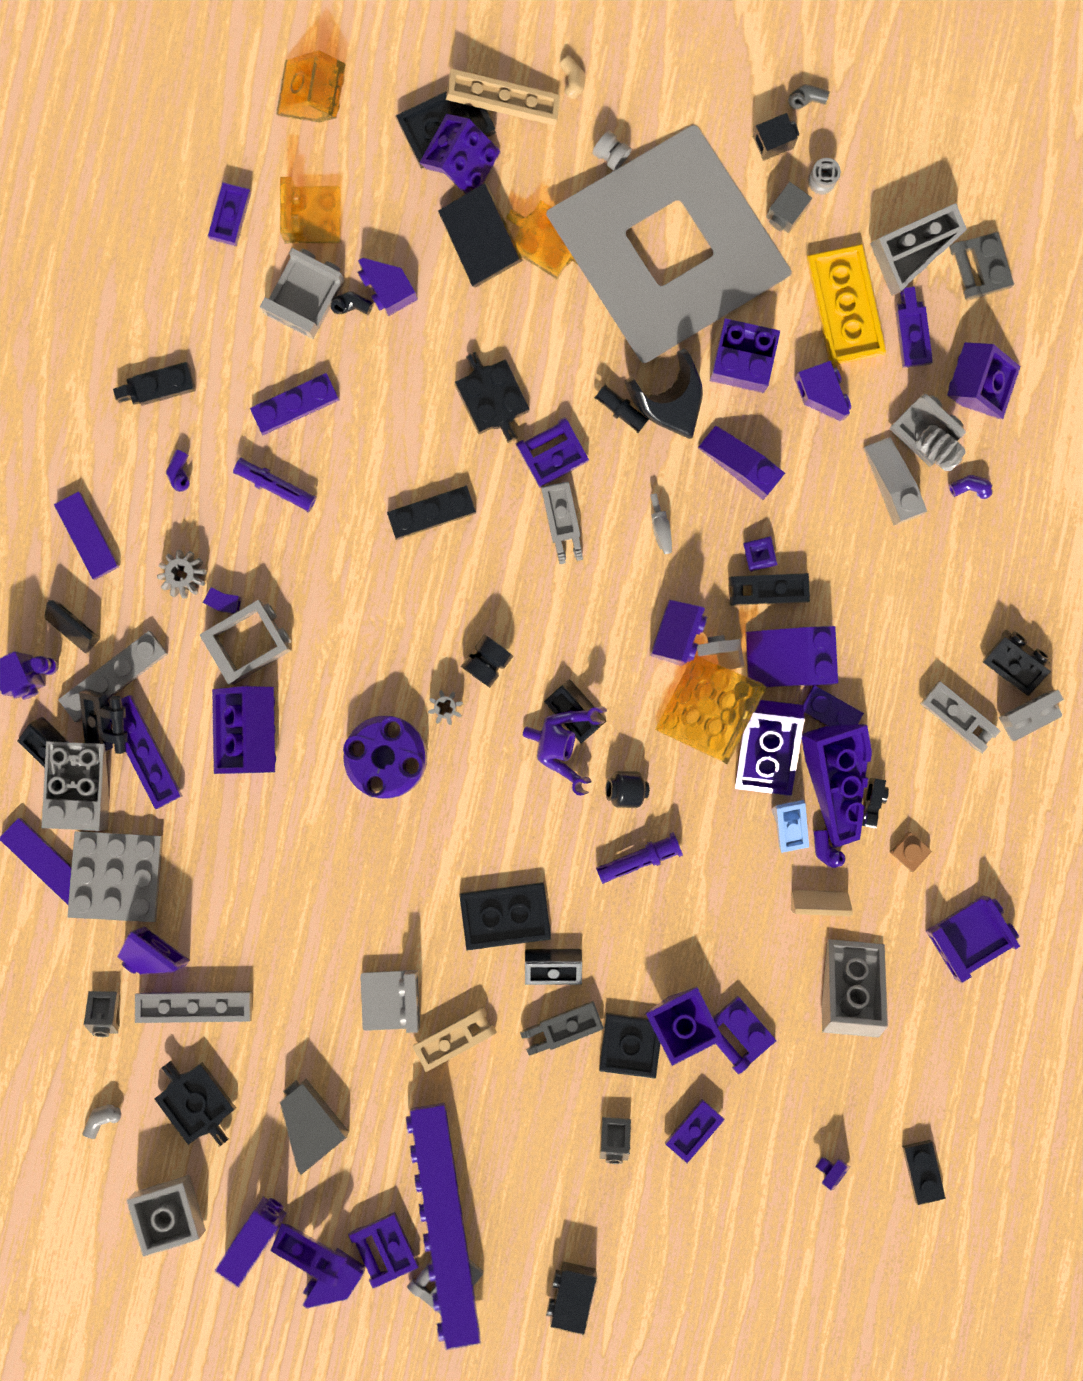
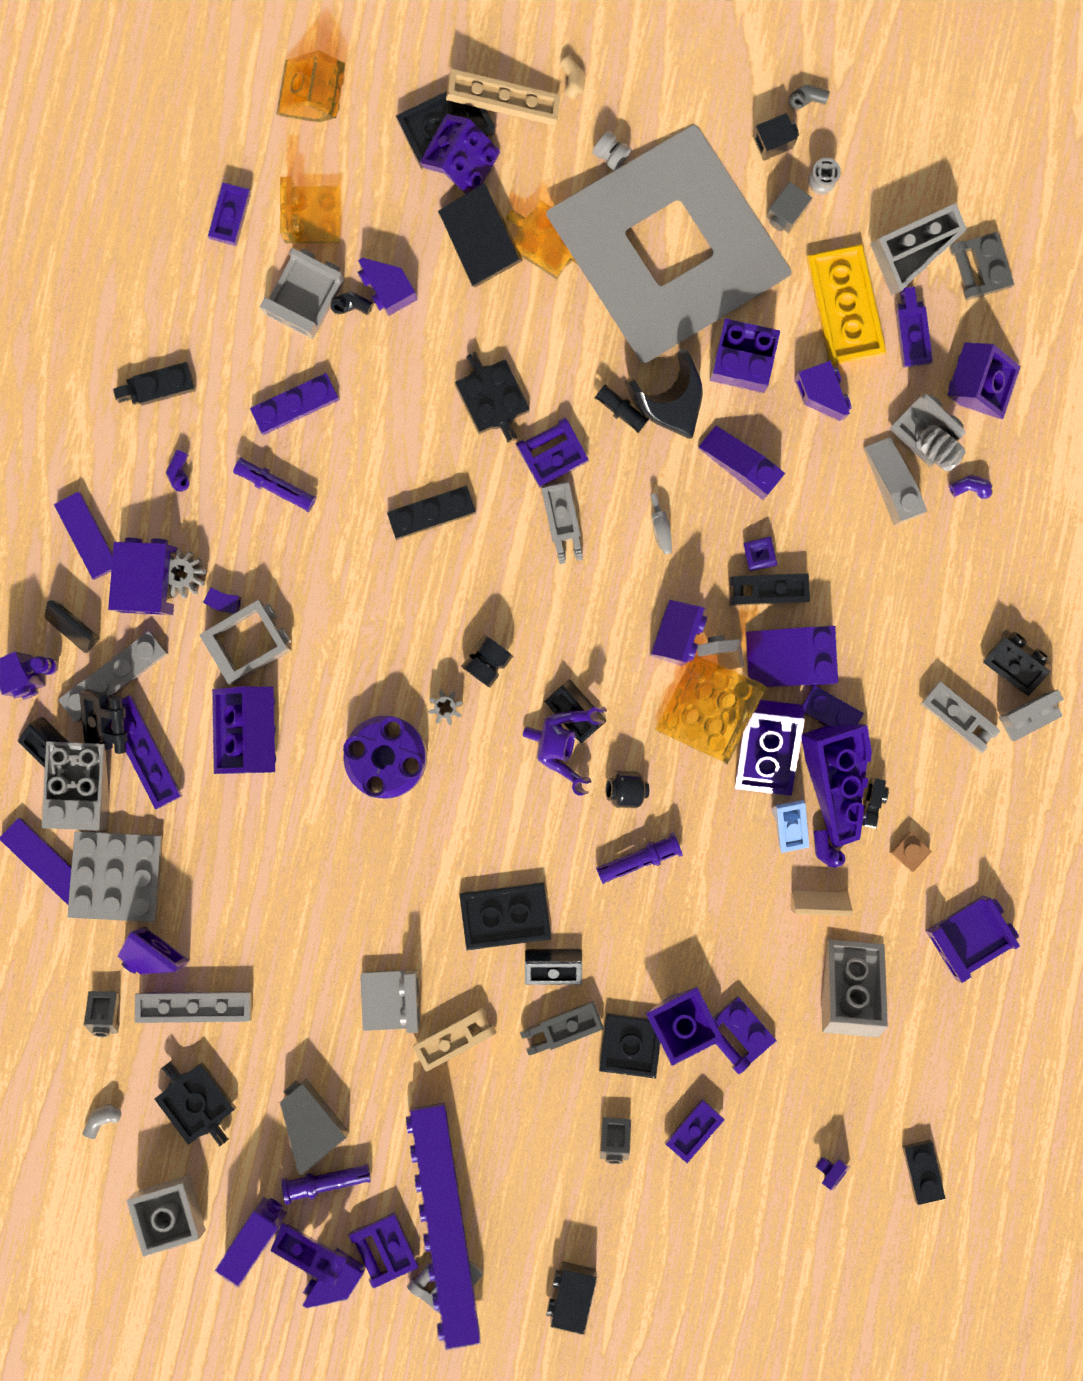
none -> dark purple panel [108,537,178,615]
none -> dark purple pin [281,1164,371,1205]

